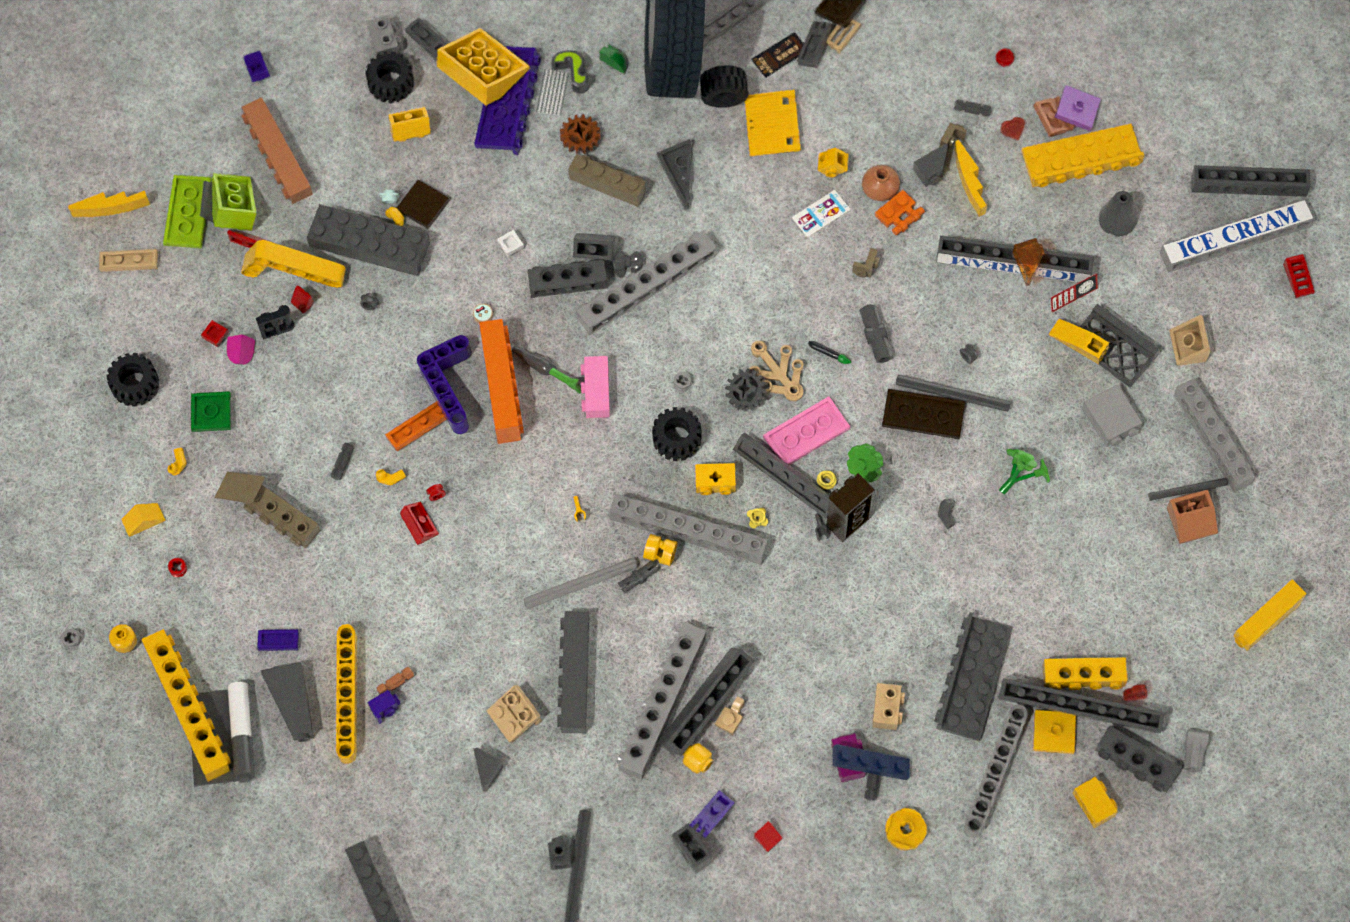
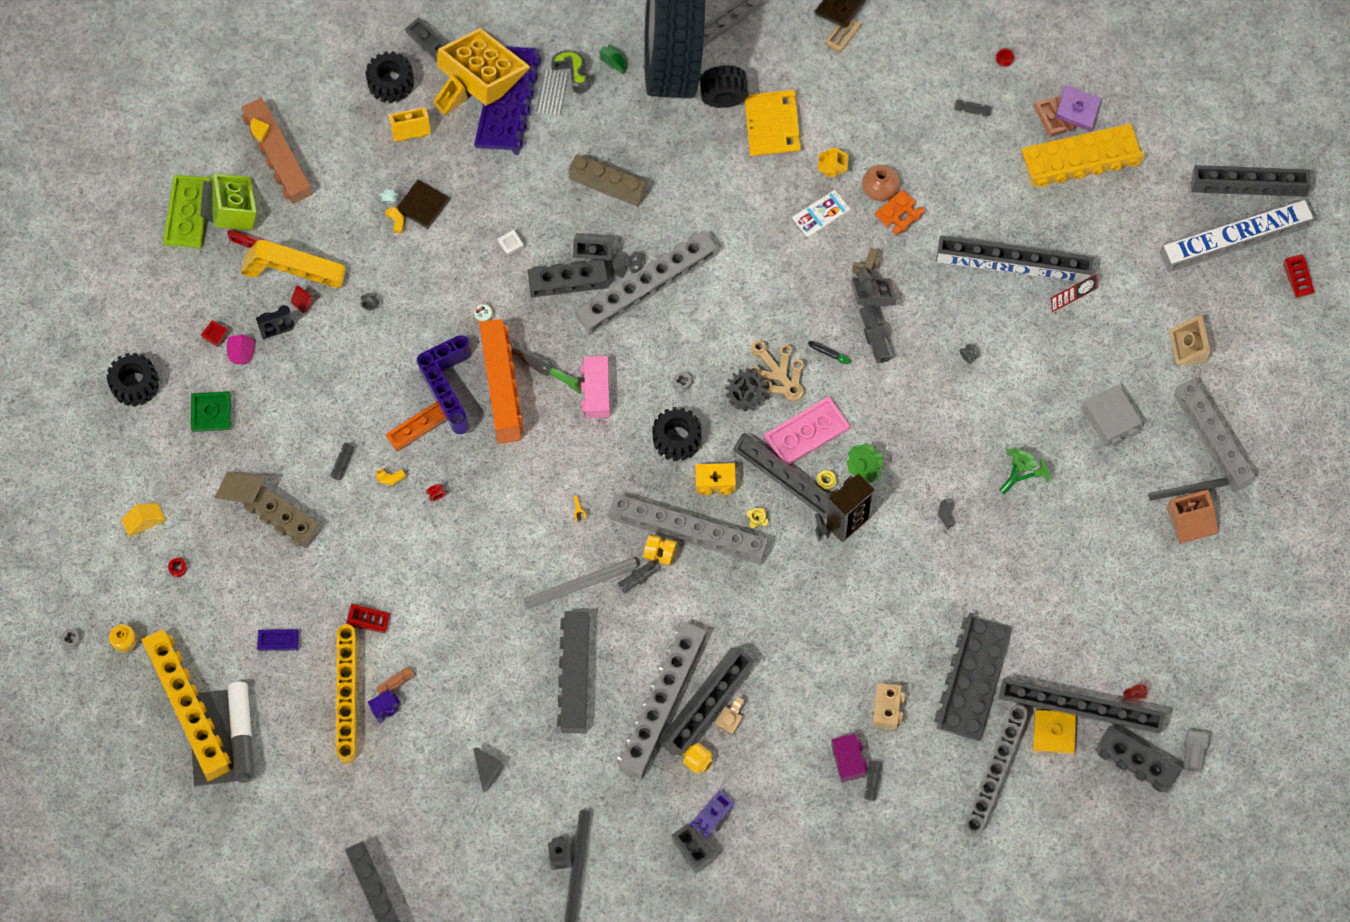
yellow slope [68,190,150,217] -> none
tan tile [99,249,158,272] -> none
yellow arm [167,447,187,476] -> none
dark purple bracket [243,50,270,83] -> none
dark grey slope [261,662,314,742] -> none
dark grey brick [307,204,430,276] -> none
light grey brick [367,15,402,55] -> none
red slope [400,501,439,545] -> none
tan plate [487,685,542,743] -> none
dark orange gear [560,114,601,154] -> none
dark grey wing [657,139,691,210] -> none
sticker [751,32,804,78] -> none
red slope [754,821,783,852] -> none
dark grey hinge [797,21,832,68] -> none
dark blue plate [832,744,910,780] -> none
dark brown tile [882,389,966,439] -> none
yellow plate [885,808,927,851] -> none
dark grey axle [896,375,1011,412] -> none
dark grey slope [913,144,948,187] -> none
dark tan bracket [939,123,967,147] -> none
yellow slope [954,140,987,217] -> none
clear red tile [1000,117,1025,141] -> none
clear orange slope [1013,238,1044,286] -> none
yellow brick [1042,657,1127,690] -> none
yellow slope [1048,319,1109,365] -> none
yellow brick [1072,777,1118,829] -> none
dark grey fence [1080,304,1160,388] -> none
dark grey cone [1099,191,1137,237] -> none
yellow slope [1233,579,1307,651] -> none
none -> yellow tile [250,118,270,143]
none -> red slope [345,603,390,633]
none -> yellow slope [433,75,467,115]
none -> dark grey plate [851,266,897,307]

